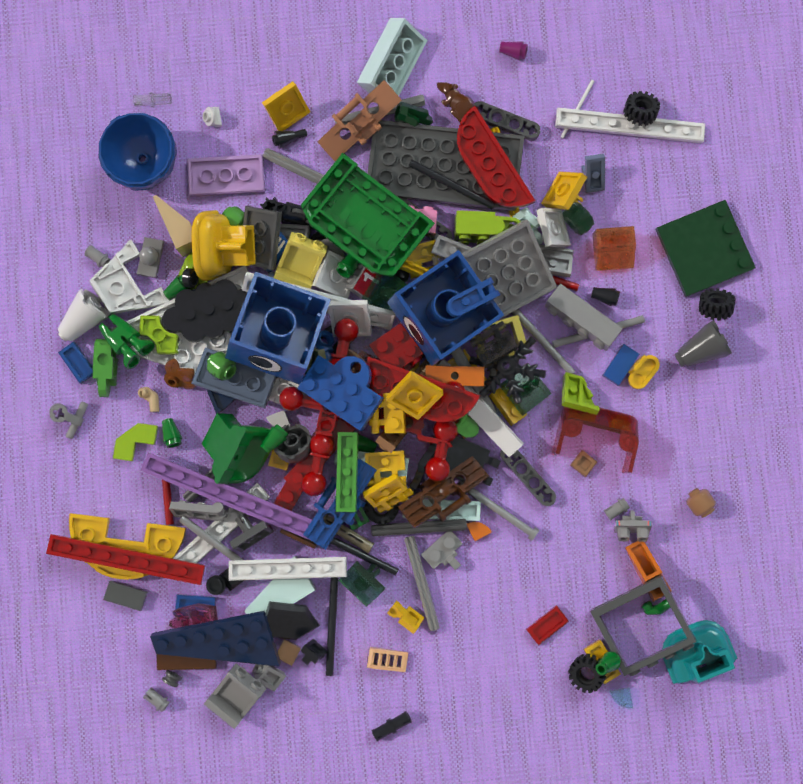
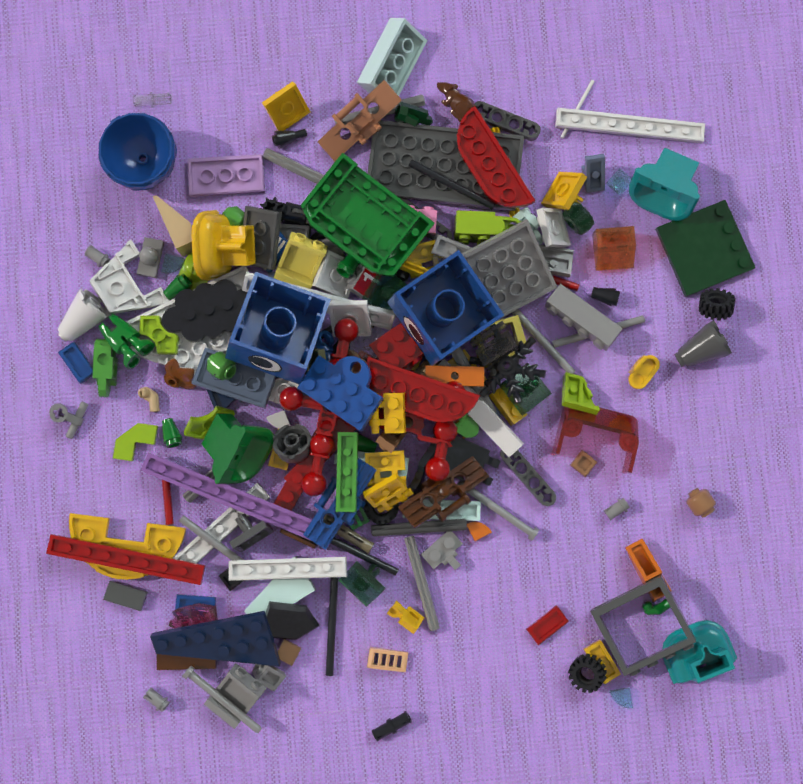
dark grey bush [162,670,182,687] -> none
light grey plate [169,500,228,521] -> none
black tile [182,268,199,288] -> none
white plate [203,107,222,127] -> none
black plate [206,575,226,595] -> none
green cone [260,424,289,454] -> none
black tile [301,639,328,665] -> none
yellow tile [386,370,443,420] -> none
blue plate [446,277,501,317] -> none
magenta cone [499,41,528,60] -> none
green cone [596,652,621,675] -> none
blue tile [602,344,640,386] -> none
light grey hips [614,510,652,542] -> none
black tyre [623,91,660,126] -> none
none -> clear light blue tile [161,254,185,274]
none -> light grey bar [182,666,262,733]
none -> lime tile [184,406,235,440]
none -> clear light blue plate [606,168,632,196]
none -> teal piece [628,148,700,221]

